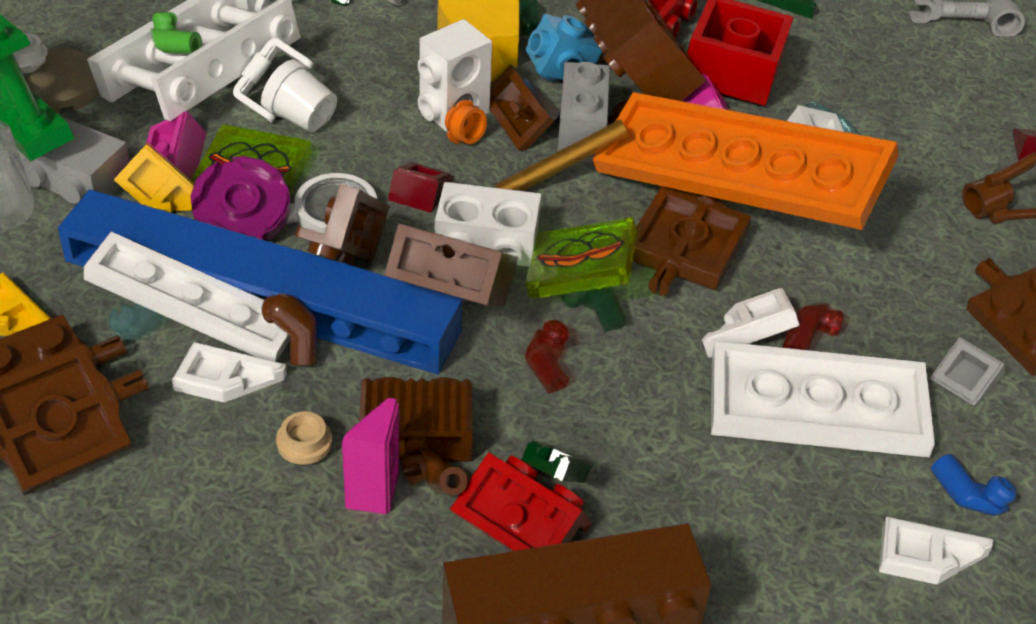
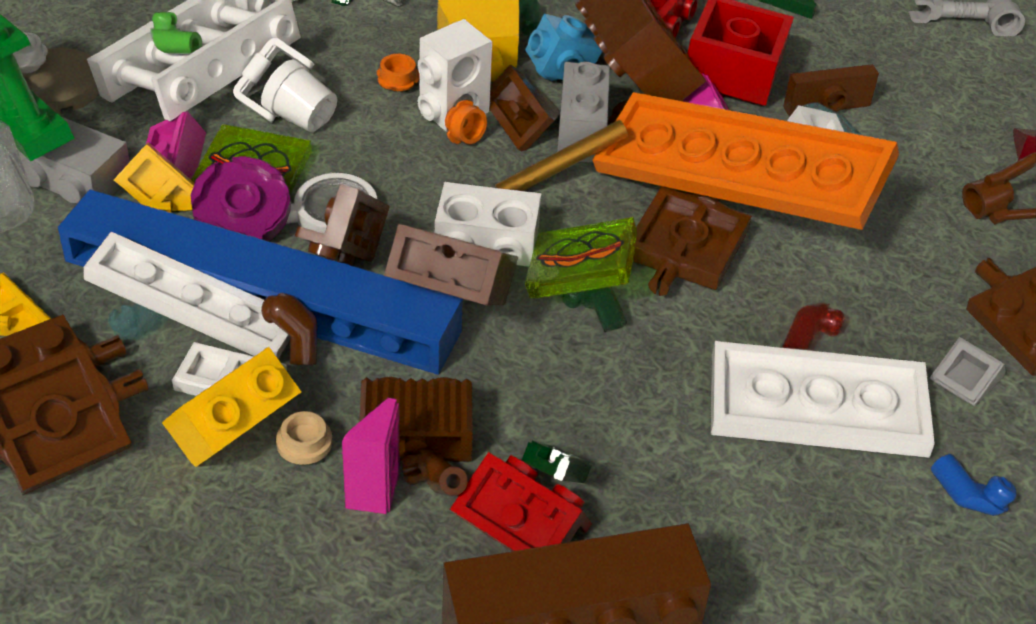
dark red slope [388,162,454,213] -> none
clear red arm [525,320,570,394] -> none
white tile [702,288,799,357] -> none
white tile [879,517,993,584] -> none
none -> yellow brick [162,347,301,467]
none -> orange plate [377,54,420,91]
none -> reddish brown plate [783,64,879,116]

